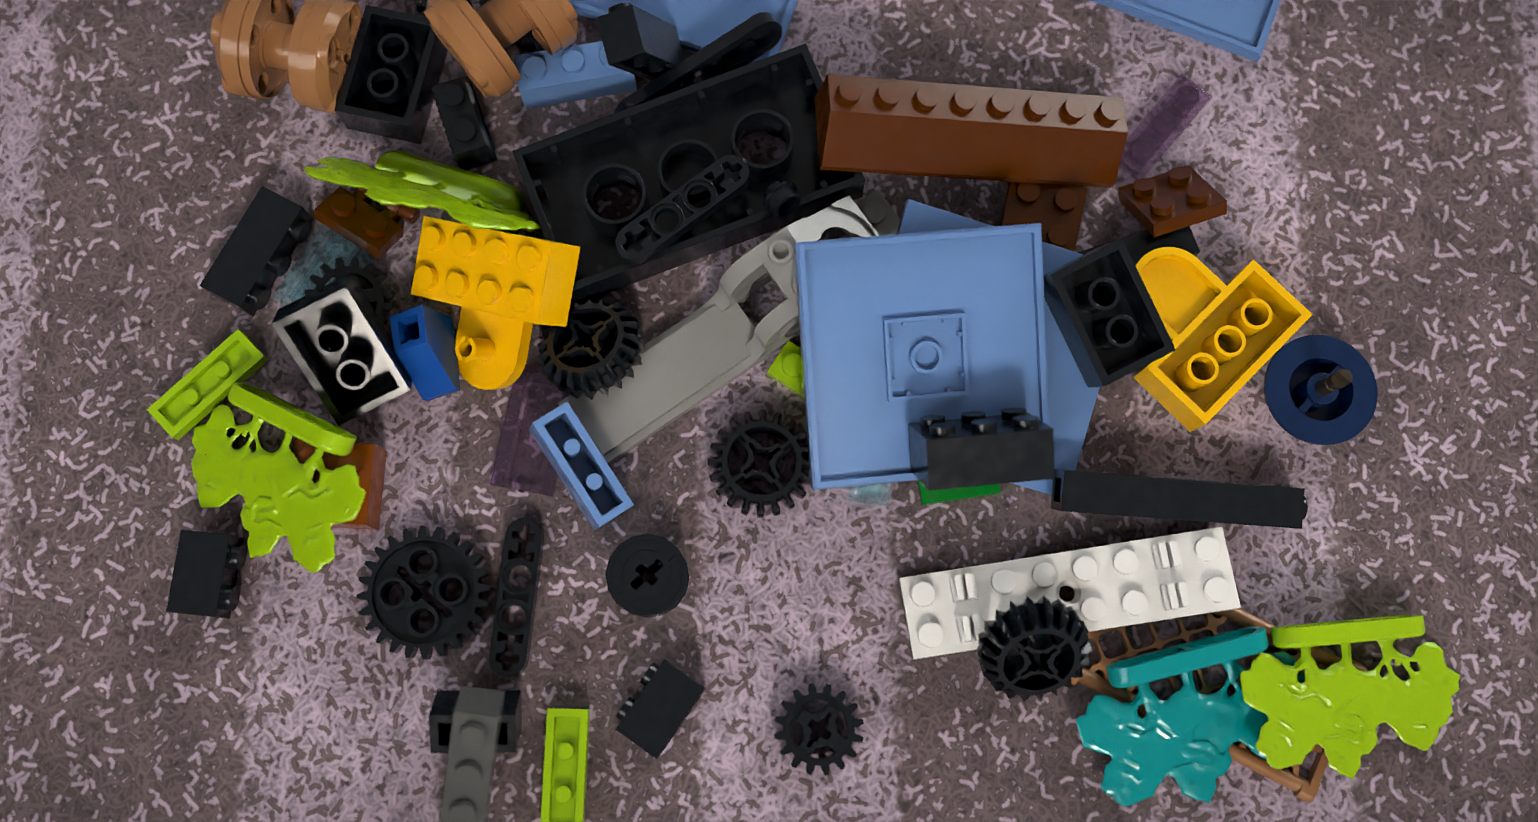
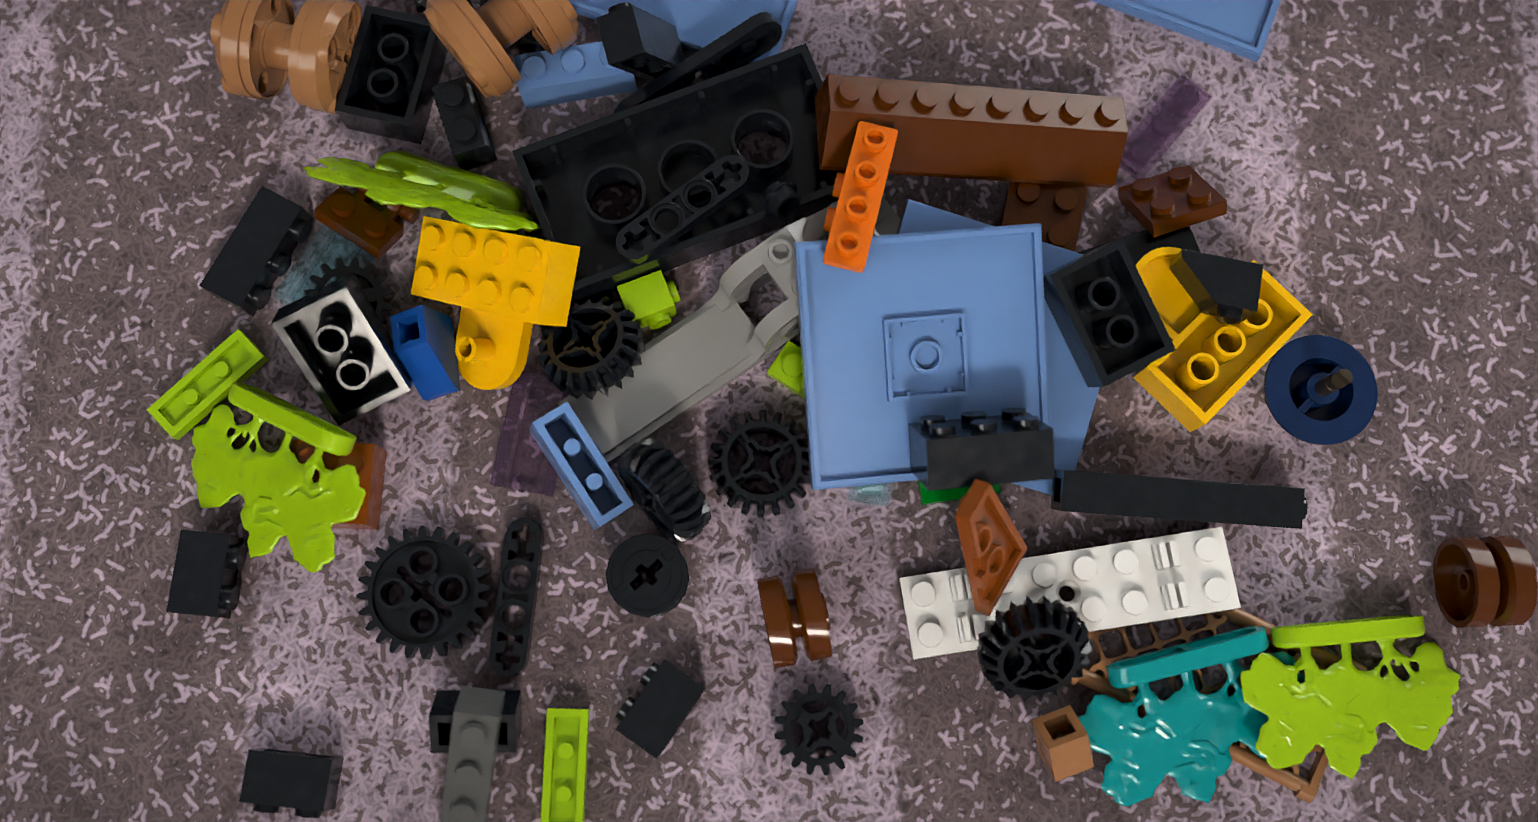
none -> black brick [239,748,344,818]
none -> lime brick [617,270,681,330]
none -> black gear [617,438,711,543]
none -> reddish brown wheel [757,568,832,669]
none -> orange bracket [823,121,898,273]
none -> dark orange wing [955,479,1028,616]
none -> medium nougat brick [1031,705,1094,782]
none -> black slope [1169,249,1263,324]
none -> reddish brown wheel [1433,535,1538,628]

